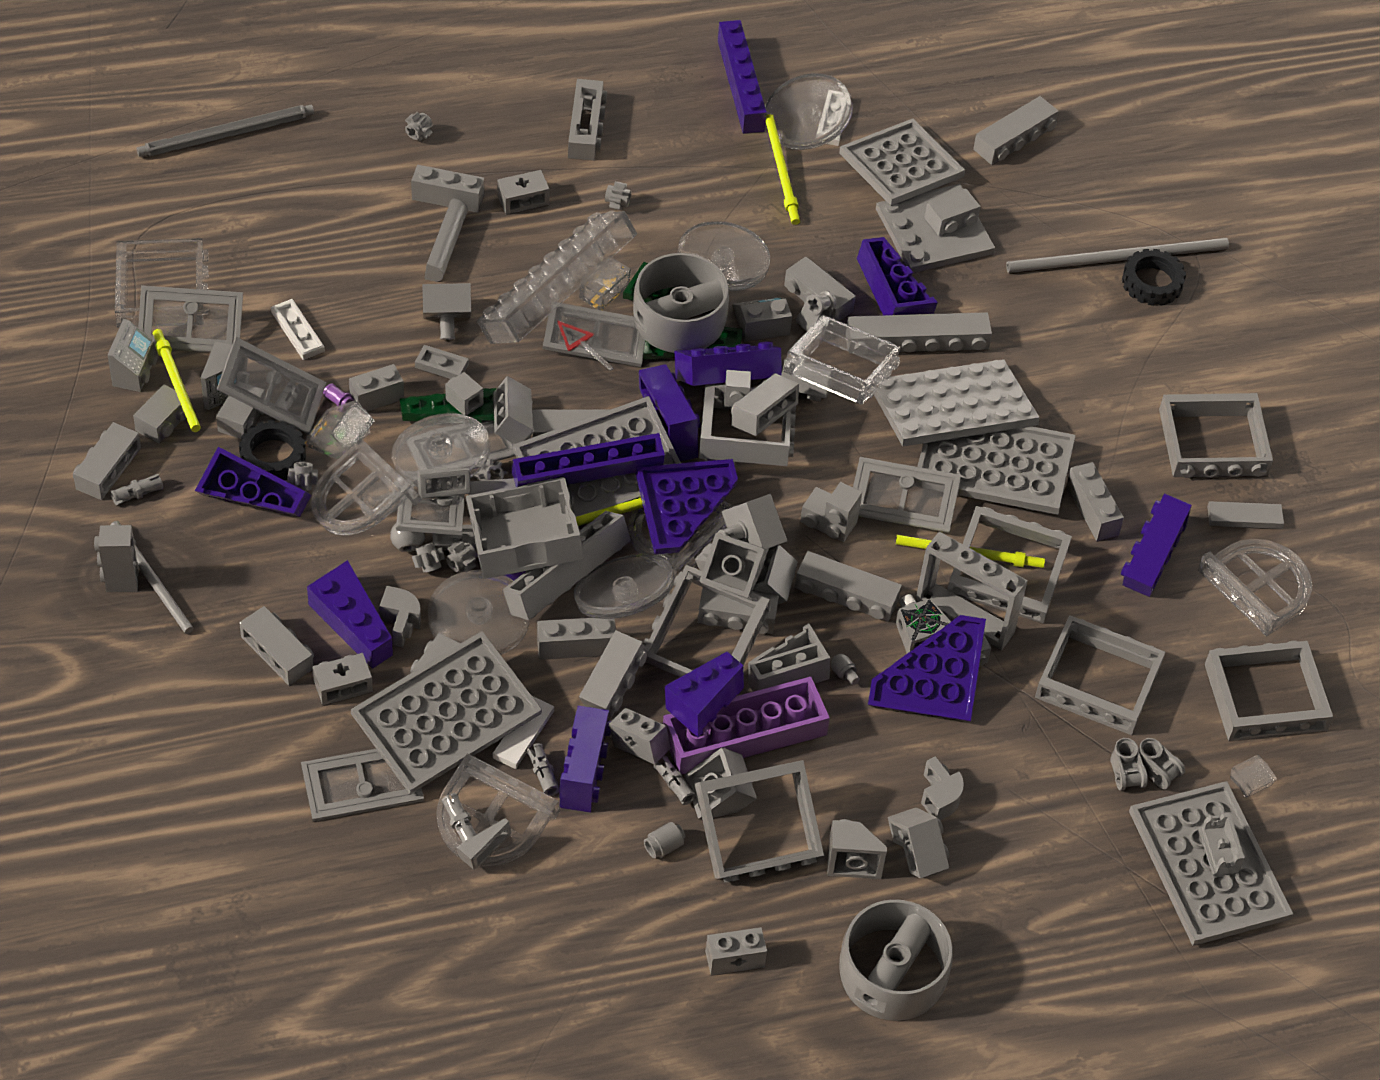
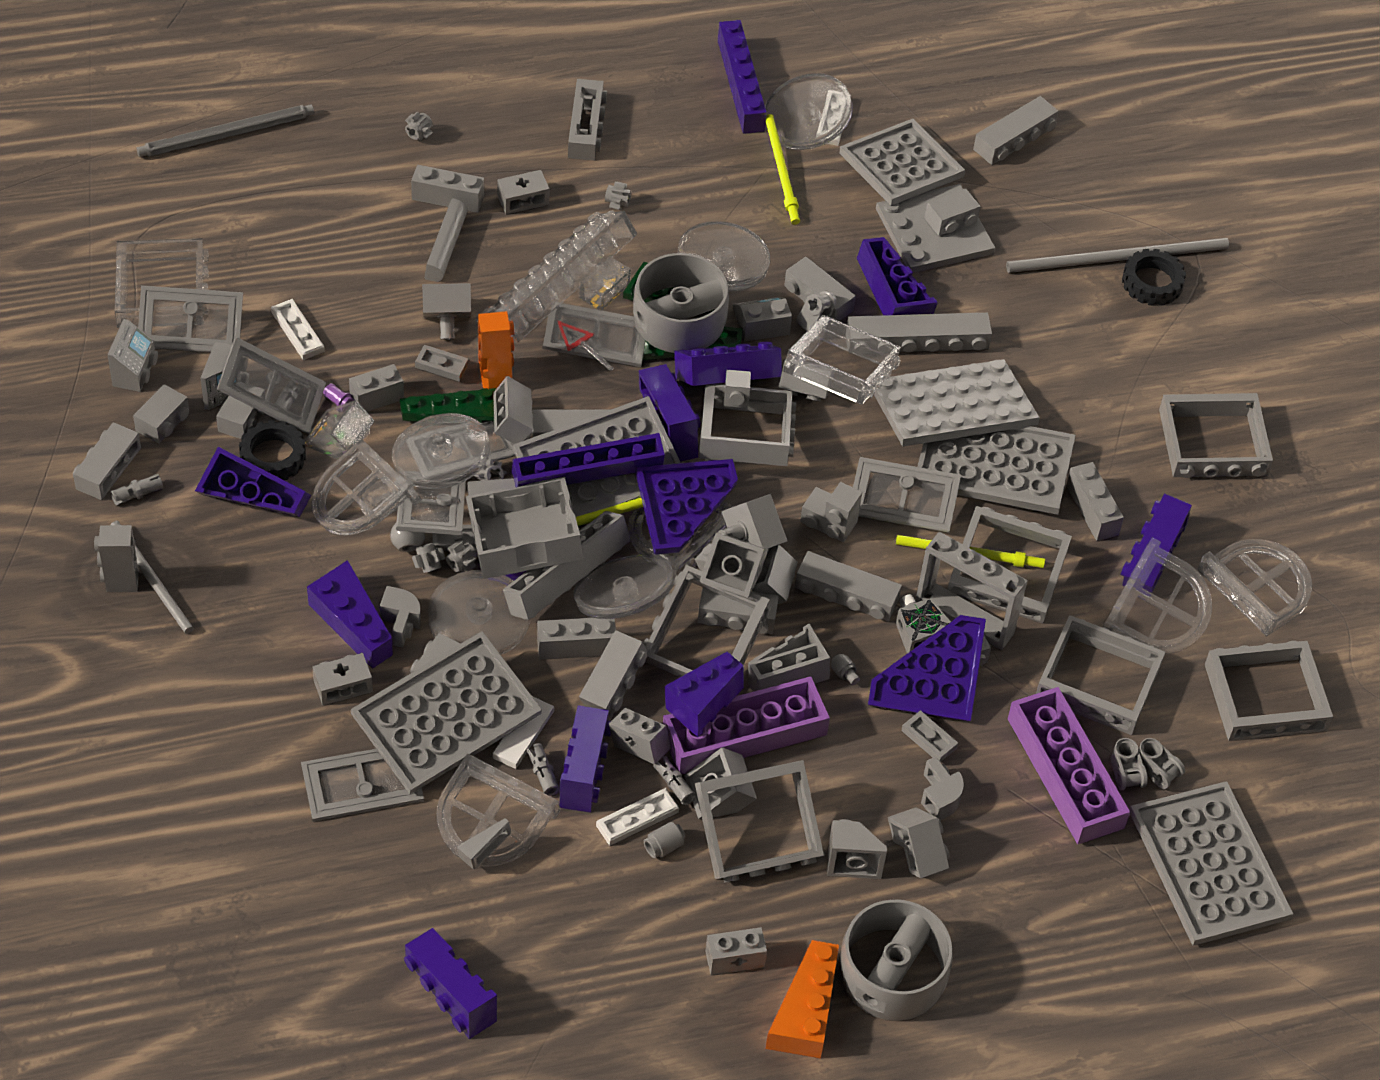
neon yellow bar [153,329,201,432] -> none
light grey brick [239,606,314,686] -> none
light grey gear [288,462,318,491] -> none
light grey slope [417,468,471,499] -> none
light grey pin [442,793,476,843] -> none
light grey brick [445,372,484,416] -> none
light grey brick [731,373,799,436] -> none
light grey hinge [1198,812,1245,876] -> none
light grey tile [1207,501,1284,529] -> none
clear piece [1230,755,1277,798] -> none
none -> dark purple wedge [404,928,497,1039]
none -> orange wedge [478,311,514,389]
none -> white tile [596,788,679,846]
none -> orange wedge [765,940,839,1059]
none -> light grey plate [901,710,958,762]
none -> medium lavender brick [1008,687,1130,845]
none -> clear window [1102,537,1212,654]

